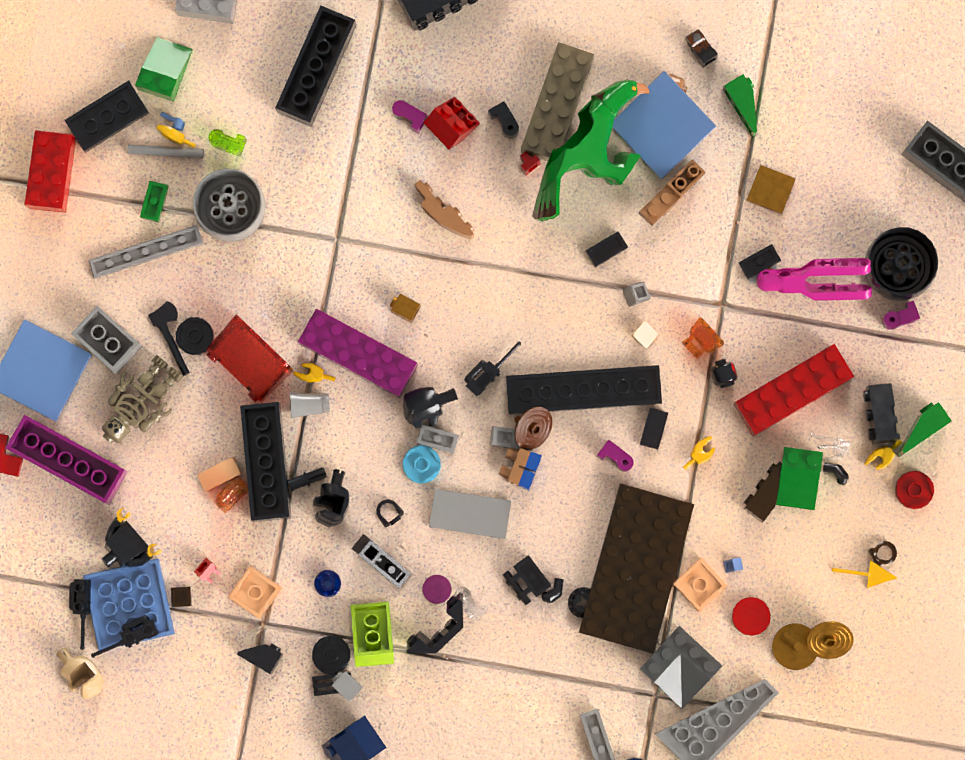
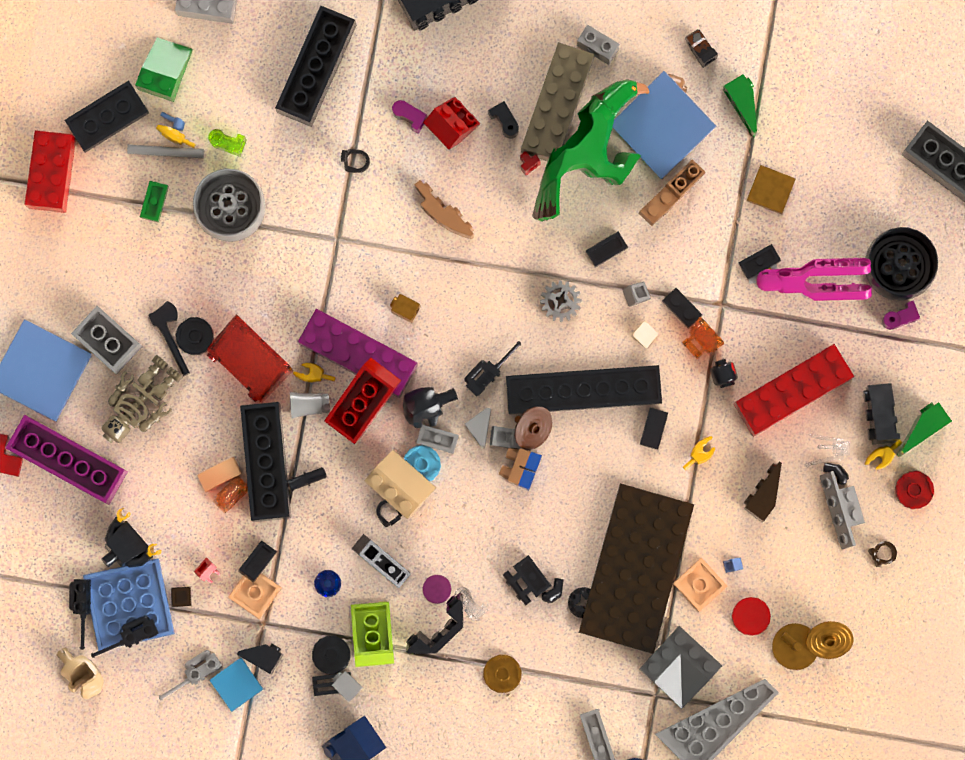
light grey tile [88,225,203,279] -> none
black piece [313,469,349,527] -> none
light grey tile [429,489,511,539] -> none
magenta leg [597,440,634,472] -> none
green slope [776,447,823,510] -> none
yellow piece [832,560,898,588] -> none
none -> light grey piece [159,650,222,700]
none -> dark azure tile [210,657,264,712]
none -> black tile [238,540,277,583]
none -> red brick [324,358,402,444]
none -> black piece [341,149,370,173]
none -> tan slope [364,450,436,519]
none -> light grey slope [465,408,491,448]
none -> pearl gold tile [483,655,522,693]
none -> light grey gear [540,280,582,322]
none -> light grey brick [577,25,620,65]
none -> black plate [662,288,702,329]
none -> light grey bracket [820,471,865,550]

